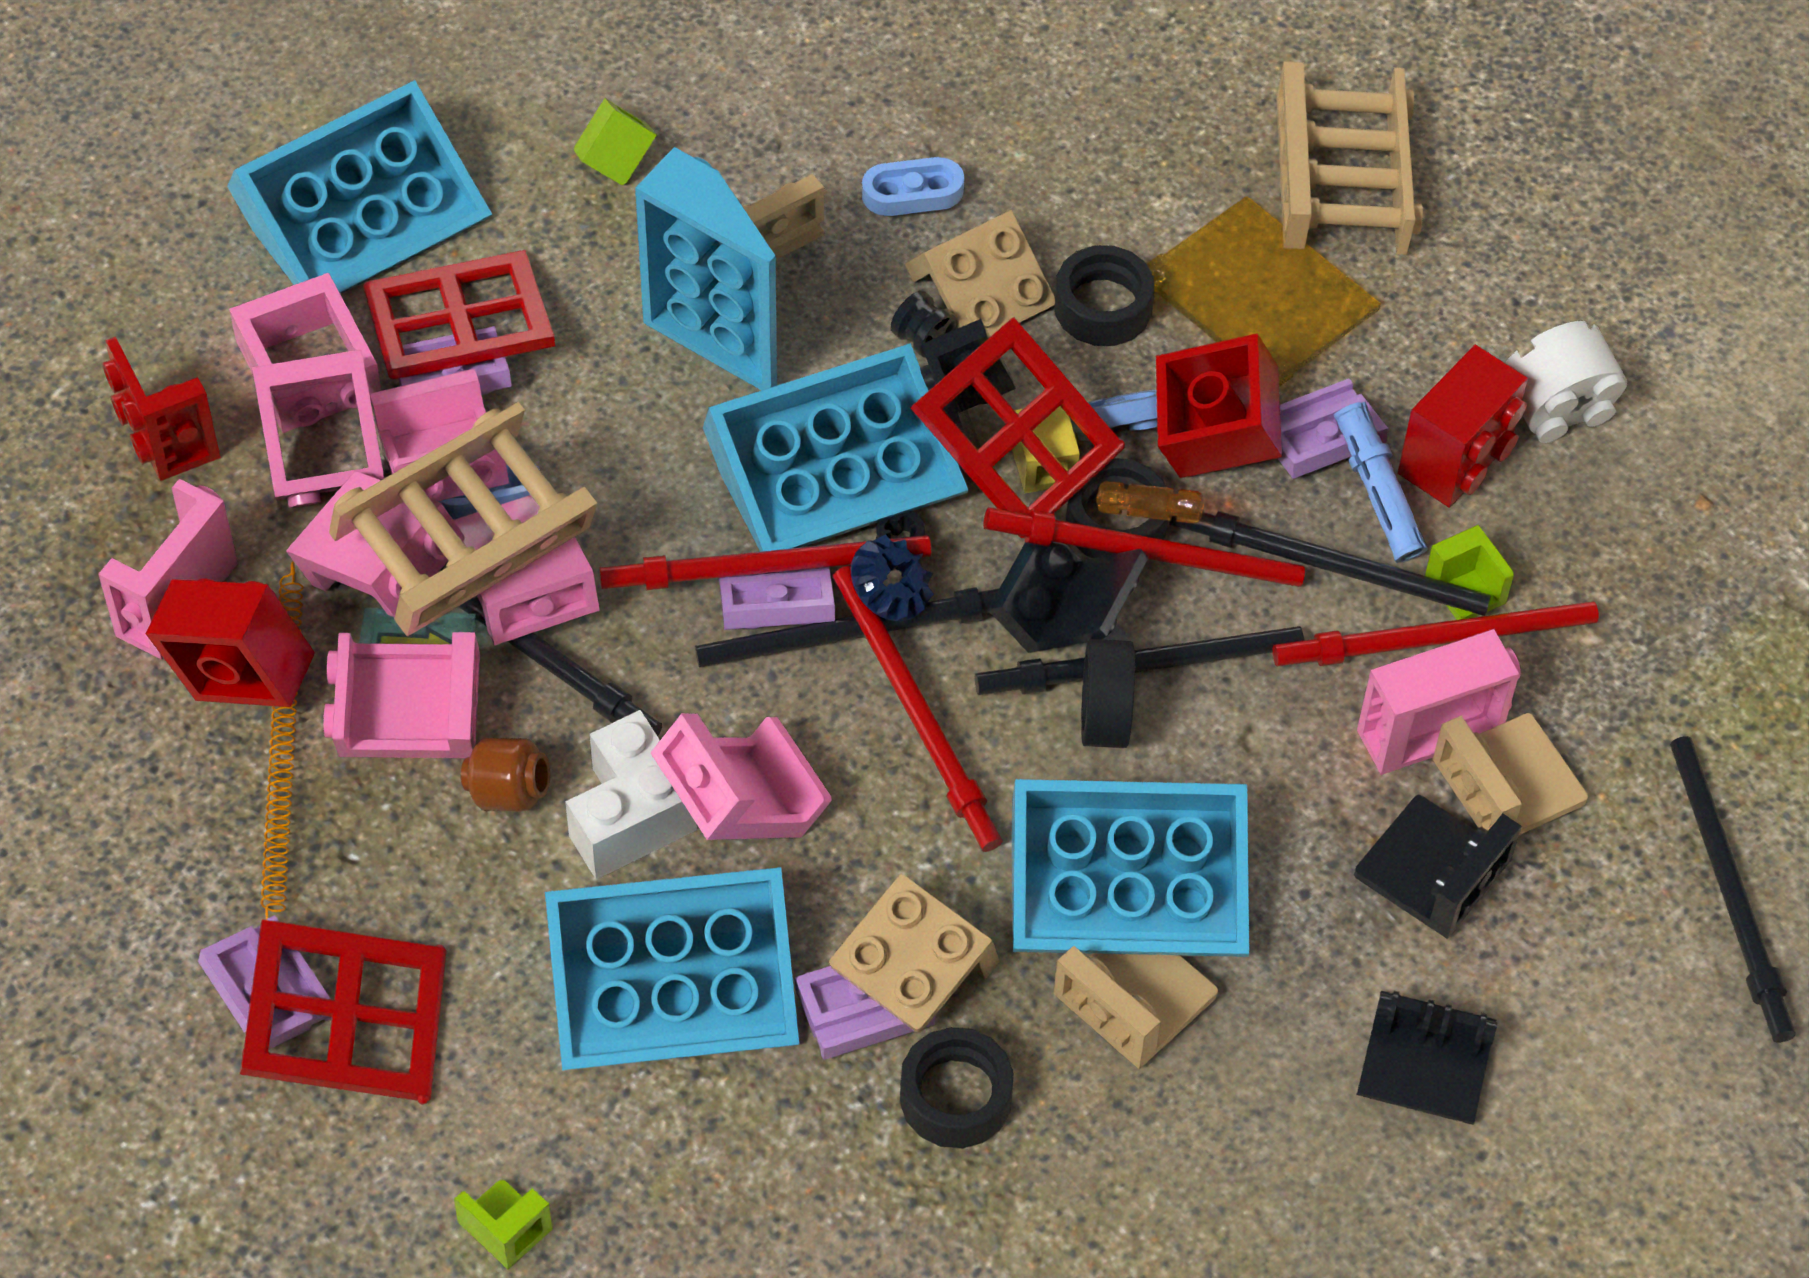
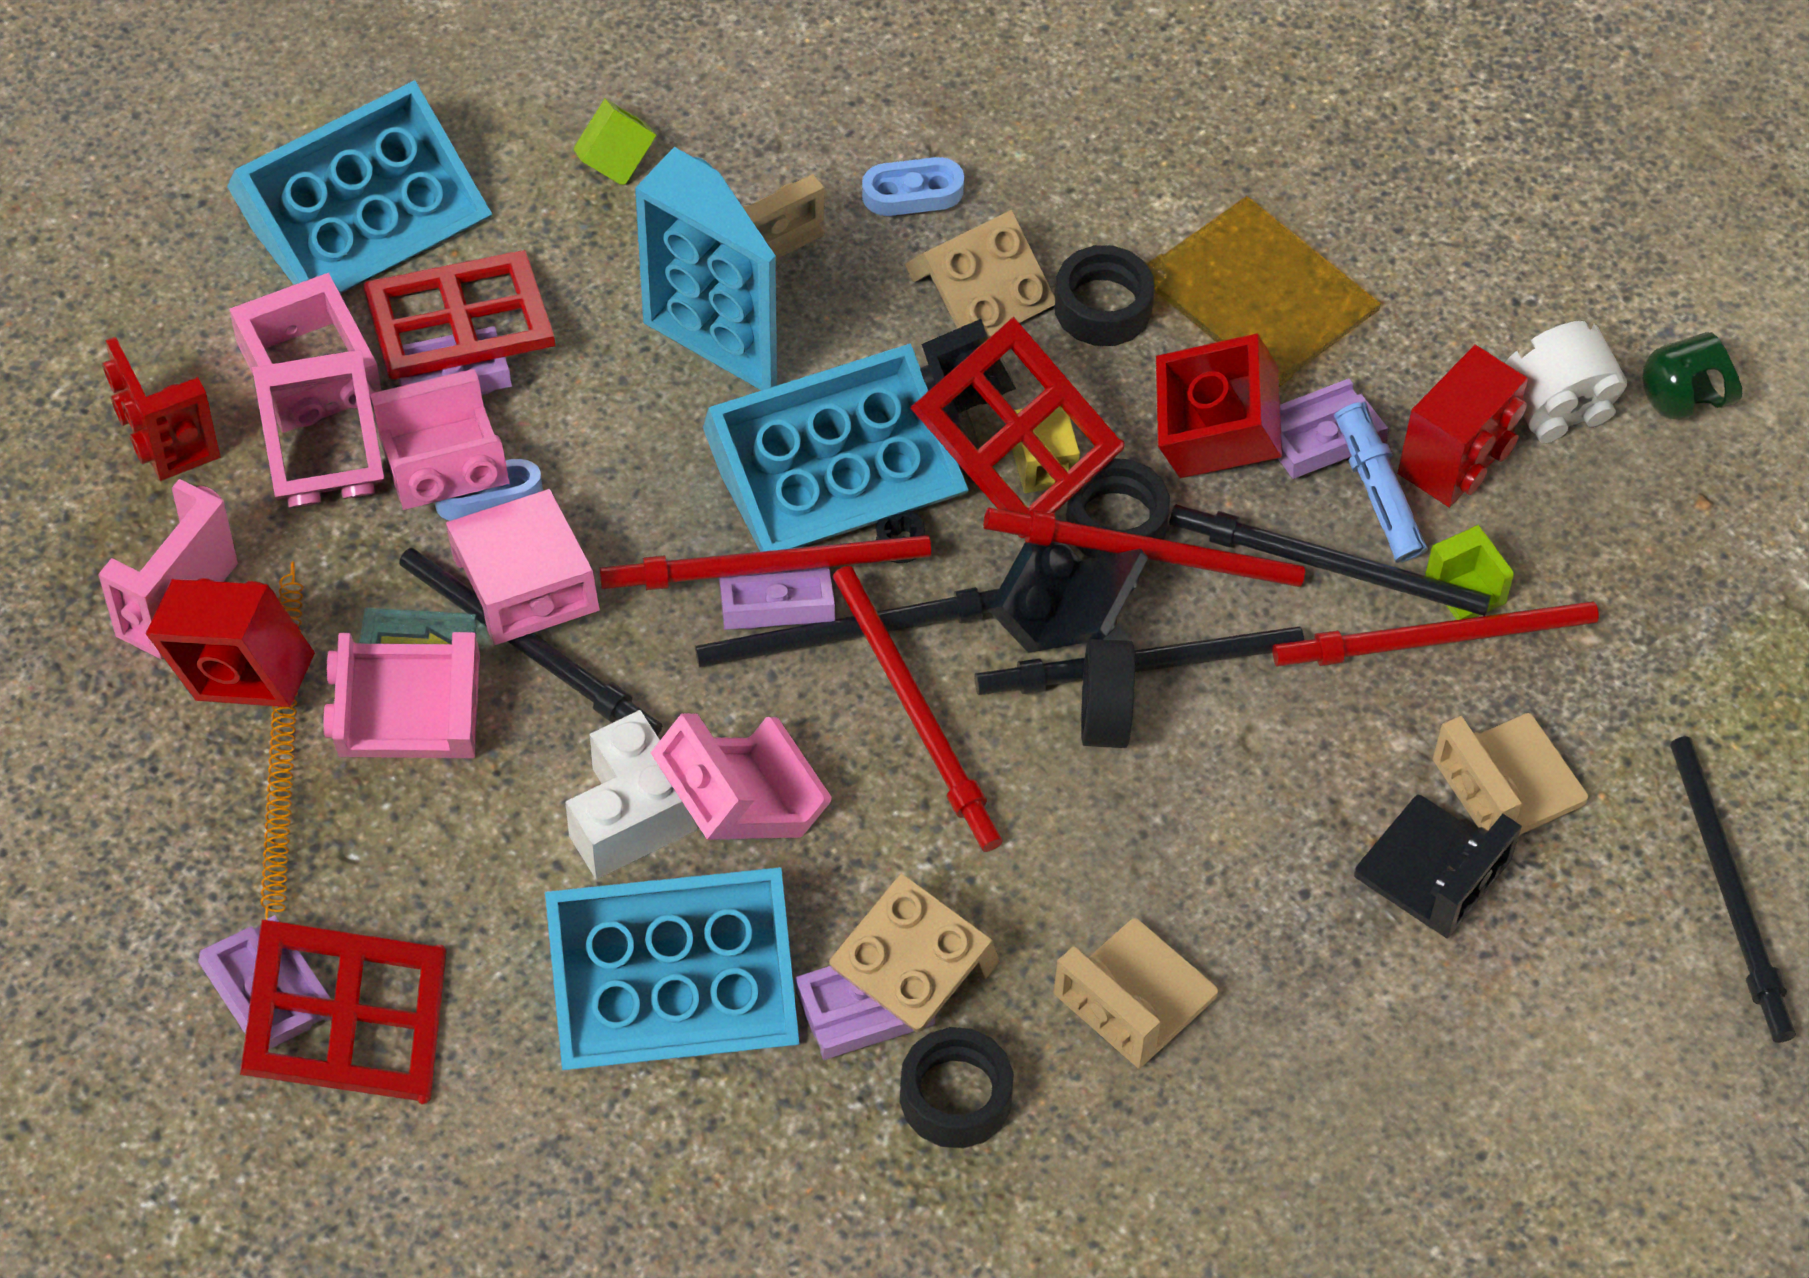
bright pink panel [286,471,465,618] -> none
tan fence [329,402,598,637] -> none
lime panel [454,1180,553,1270] -> none
dark orange head [461,738,550,812] -> none
dark blue gear [851,534,934,621] -> none
black wheel [890,291,957,358] -> none
medium azure slope [1012,779,1249,957] -> none
light blue plate [1070,390,1157,441] -> none
clear orange axle [1096,481,1204,524] -> none
tan fence [1277,61,1423,255] -> none
black hinge [1356,990,1497,1125] -> none
bright pink window [1357,629,1521,775] -> none
none -> dark green helmet [1642,332,1743,420]

